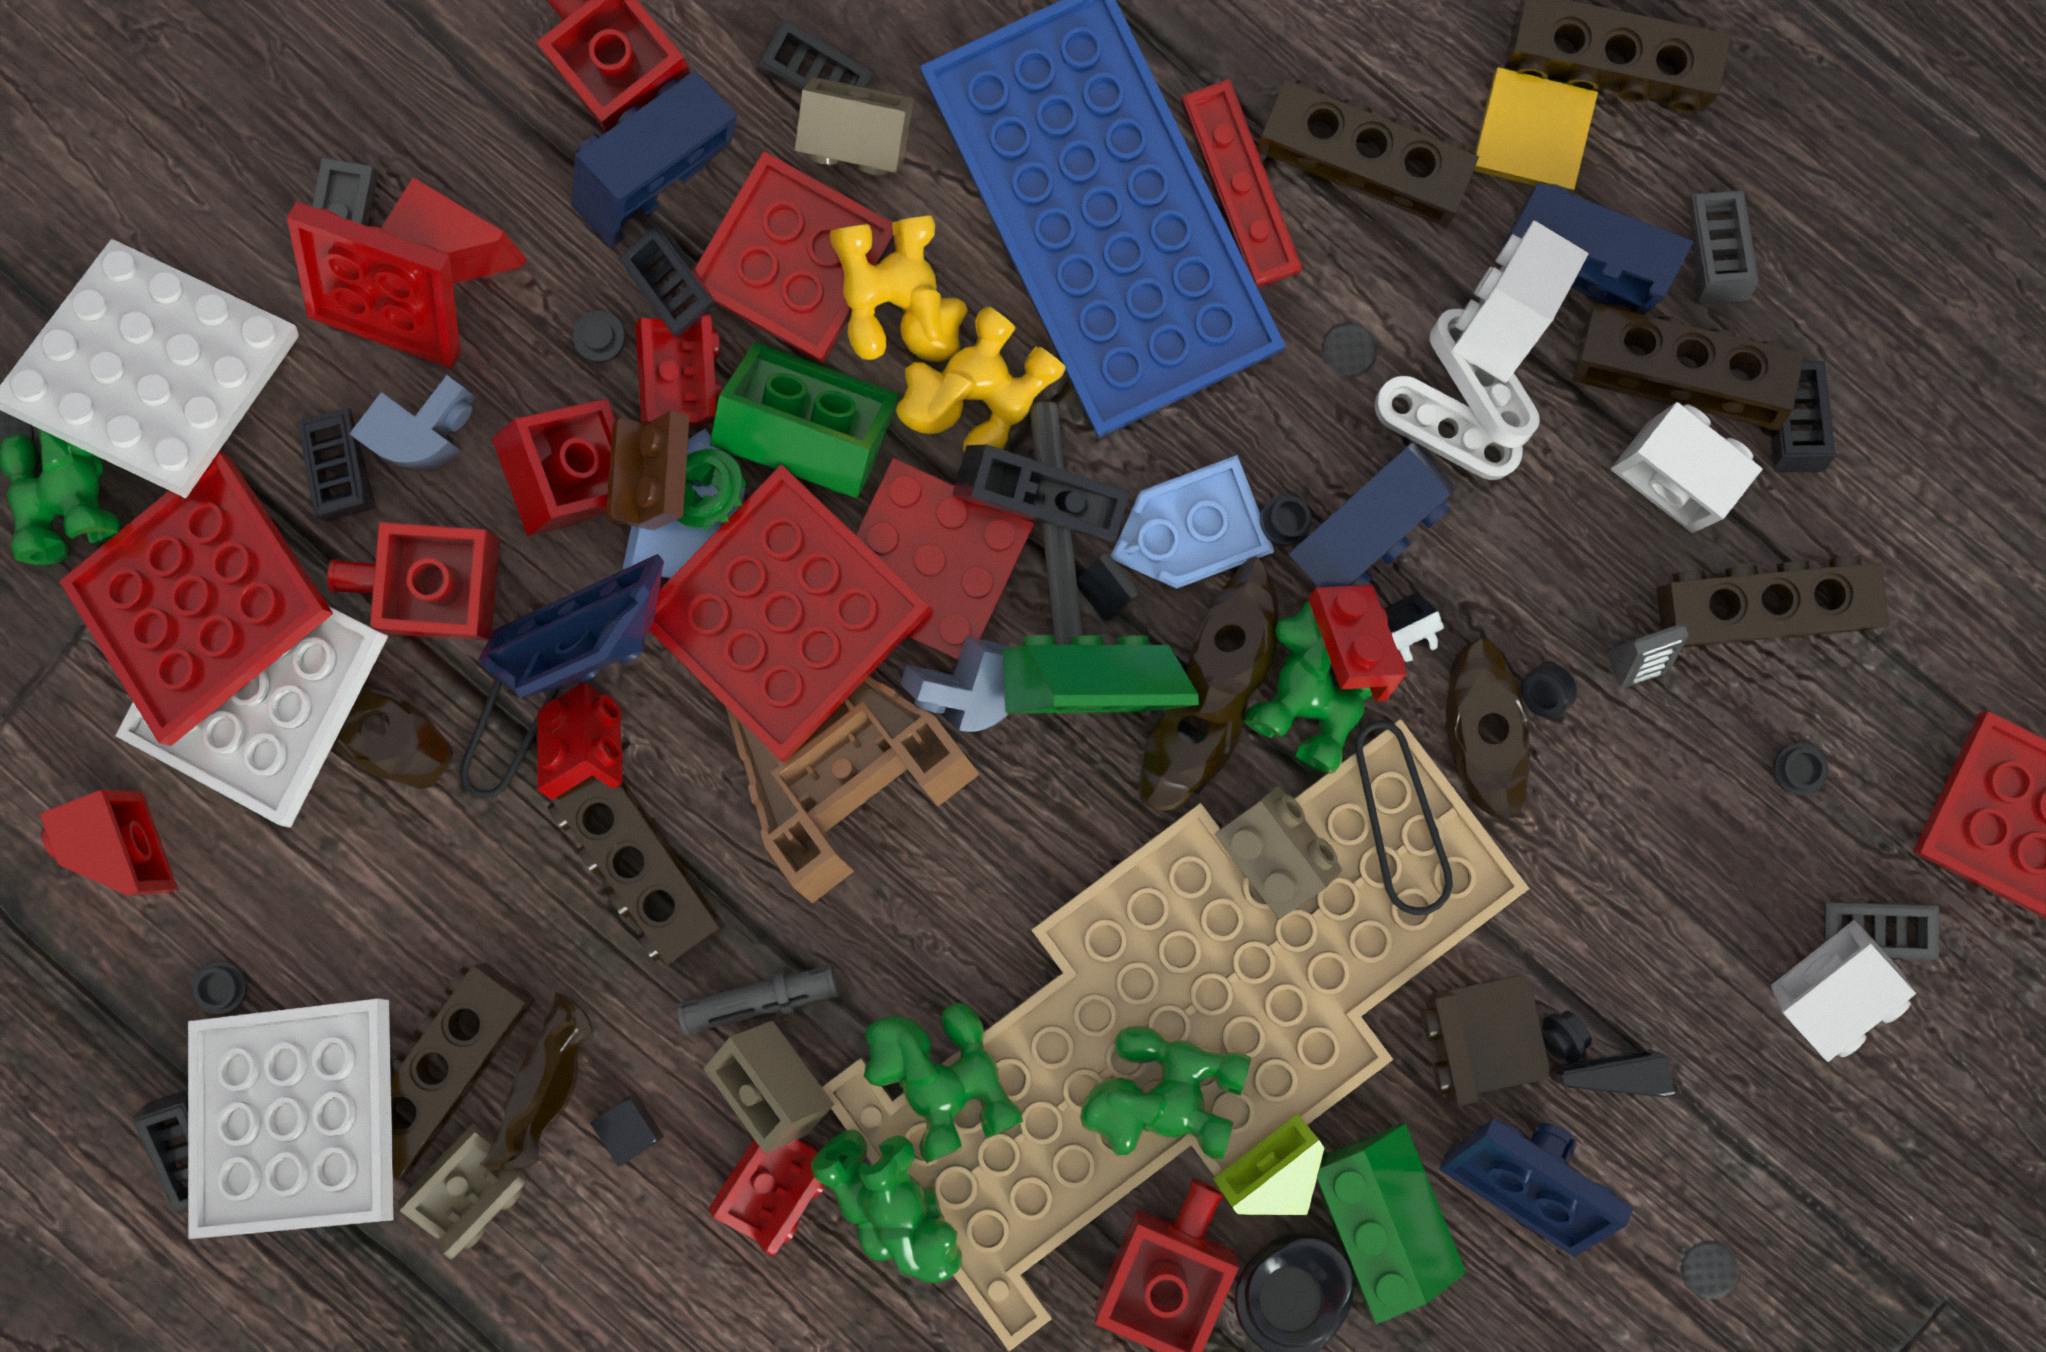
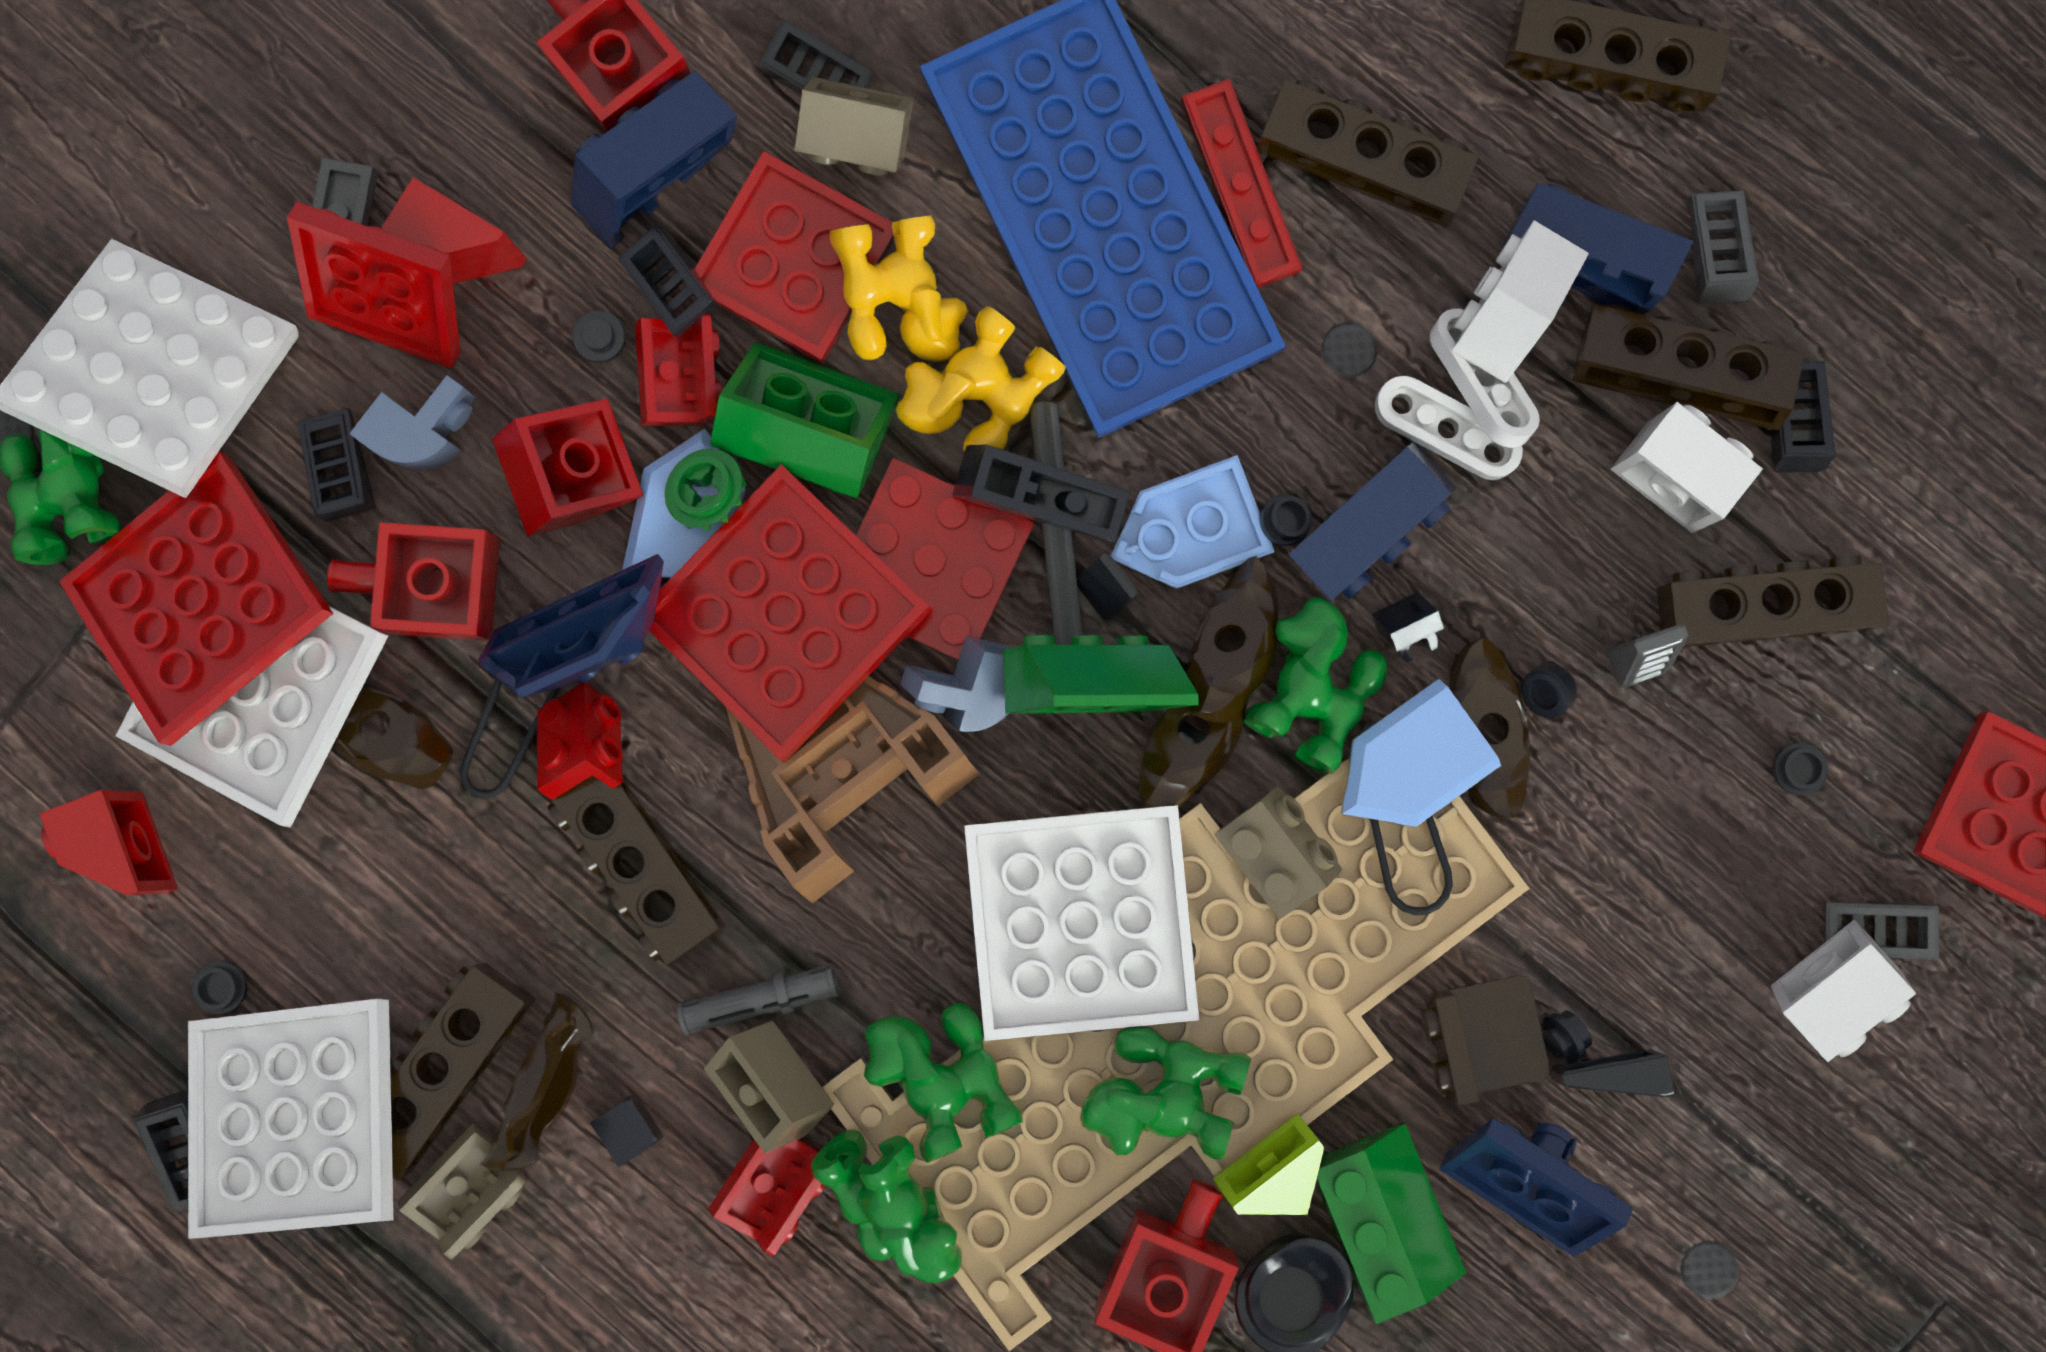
reddish brown bracket [606,411,690,530] -> none
red bracket [1308,585,1406,701] -> none
yellow tile [1474,67,1598,193] -> none
none -> white plate [964,805,1199,1041]
none -> light blue tile [1341,679,1501,827]

